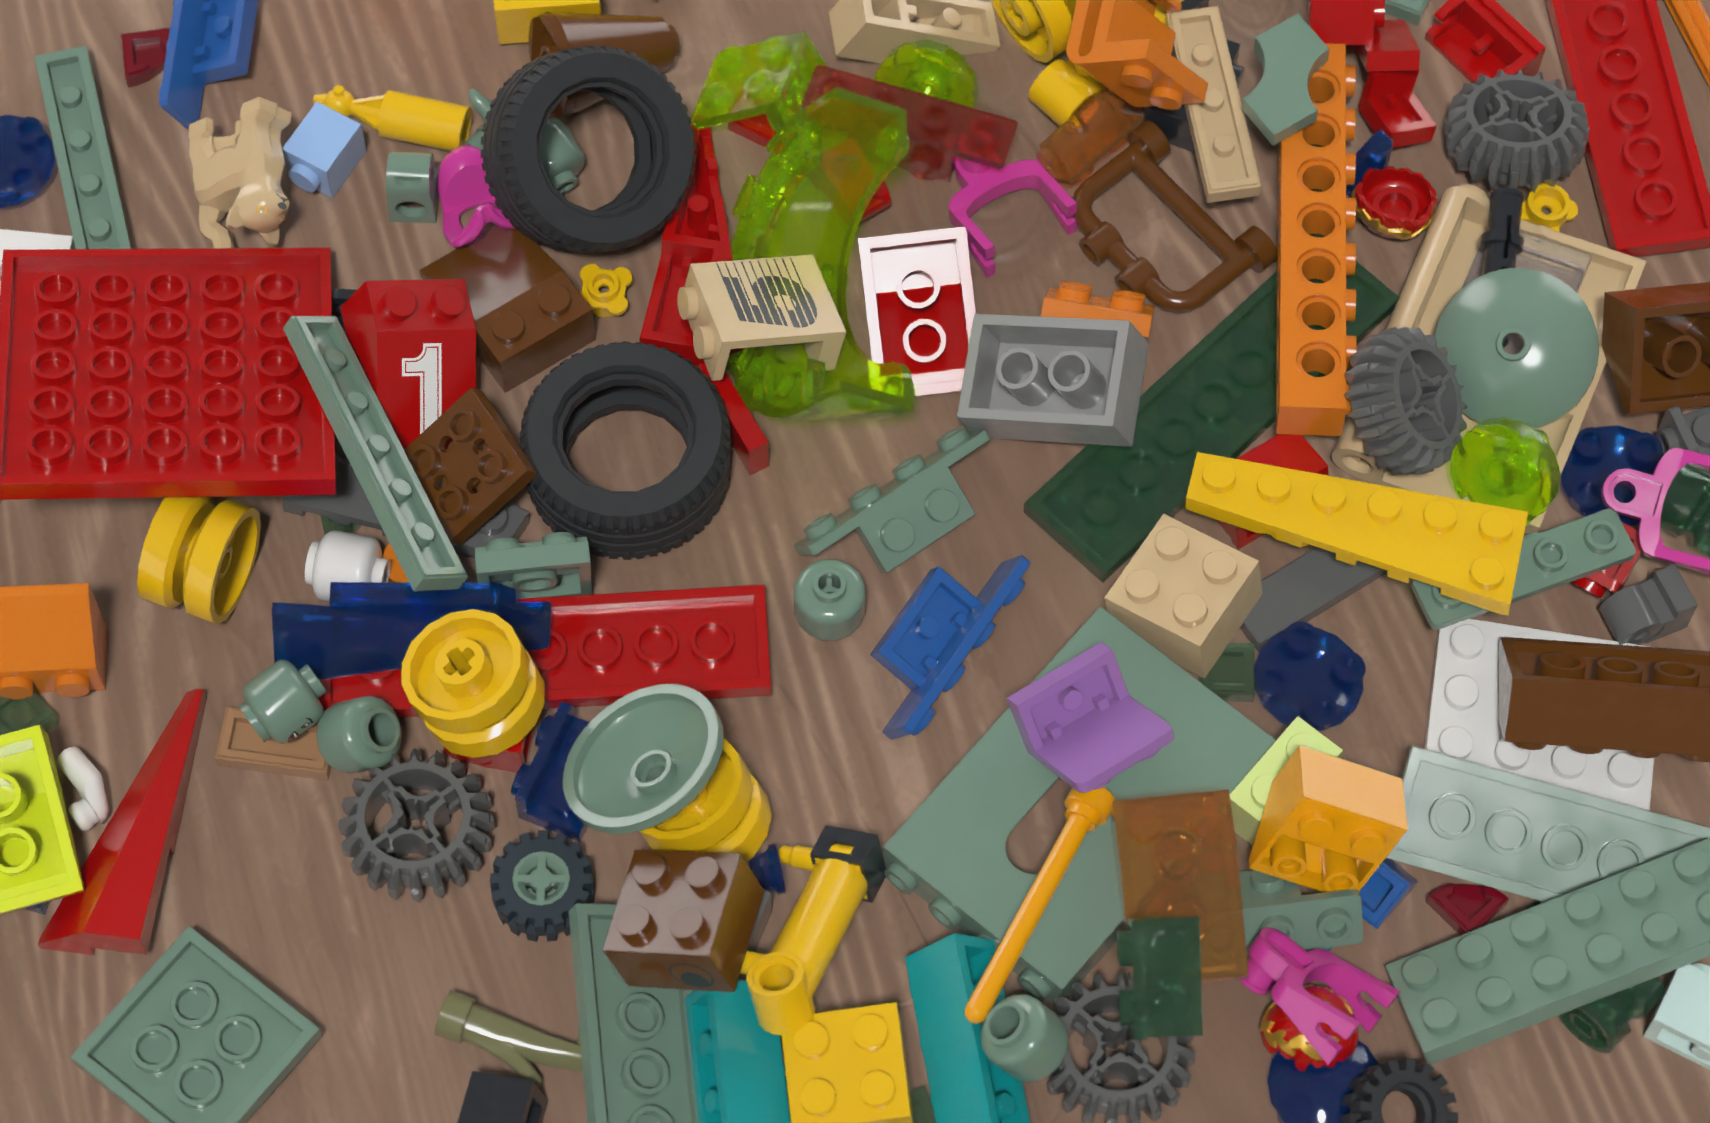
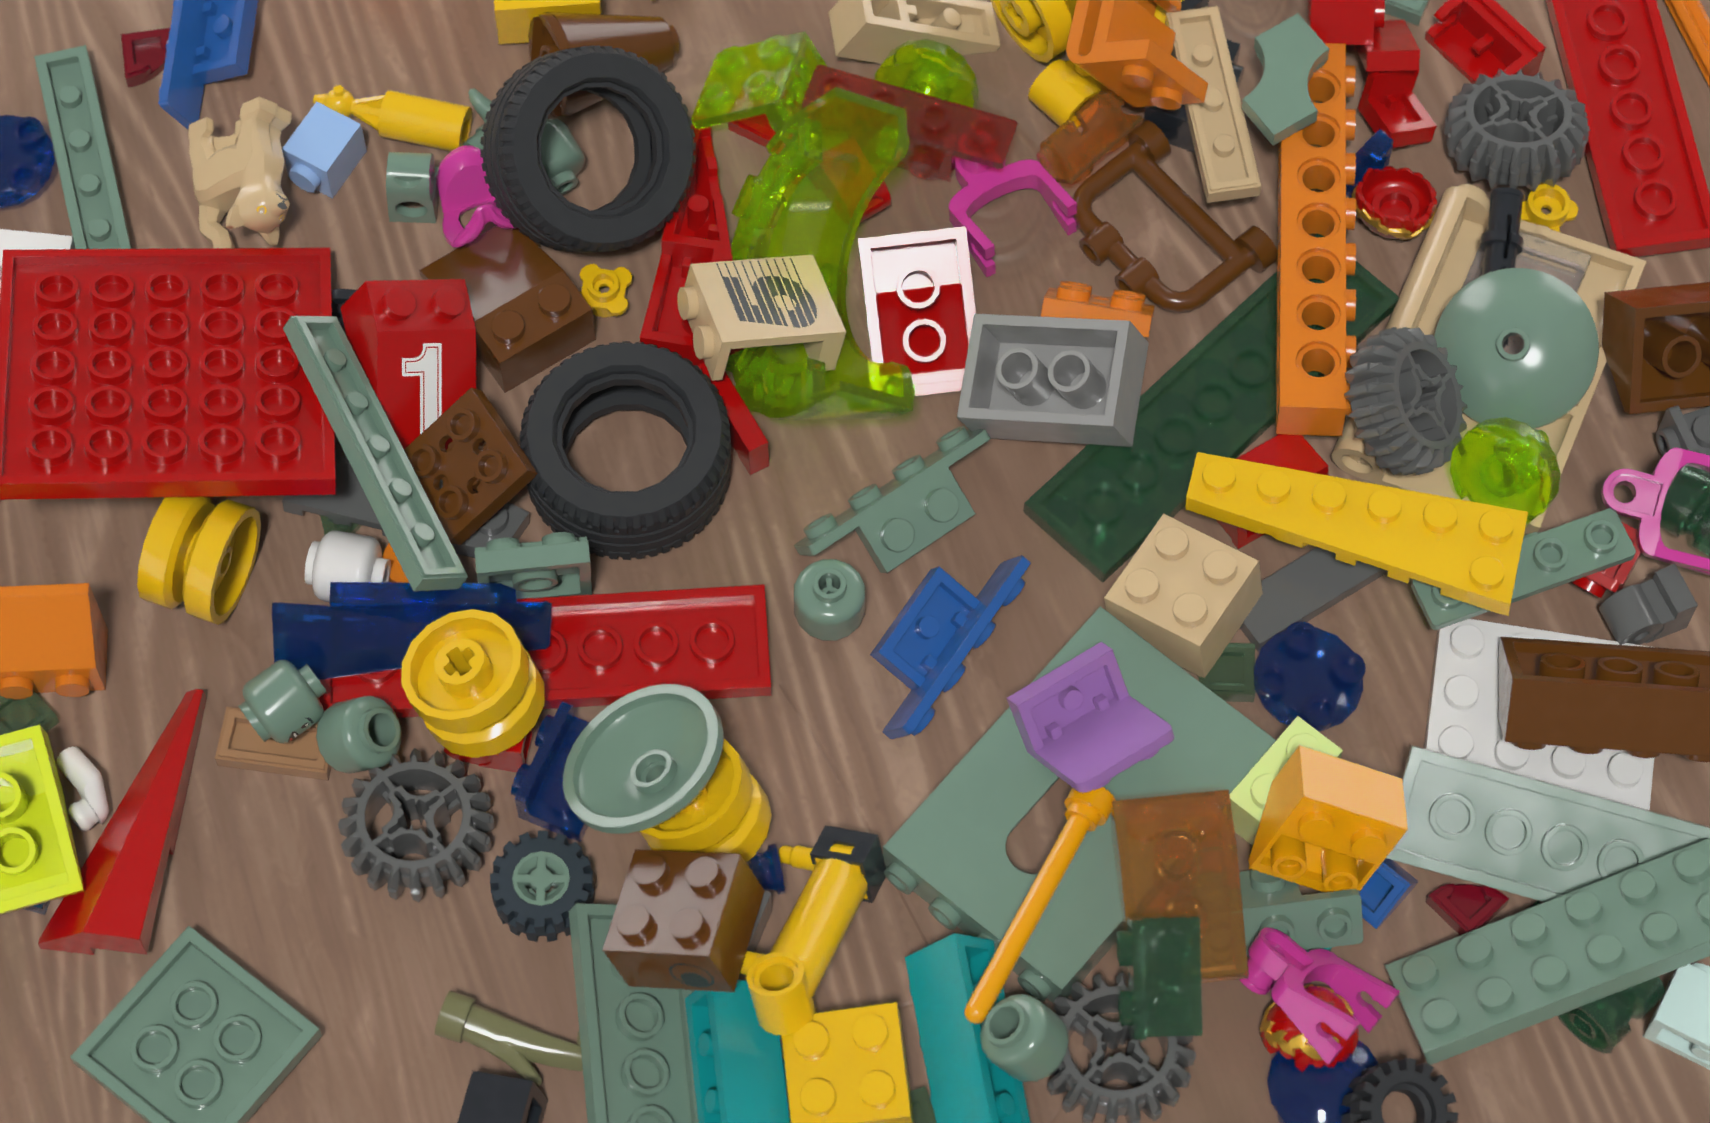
clear blue dish [1561,425,1667,525] -> none

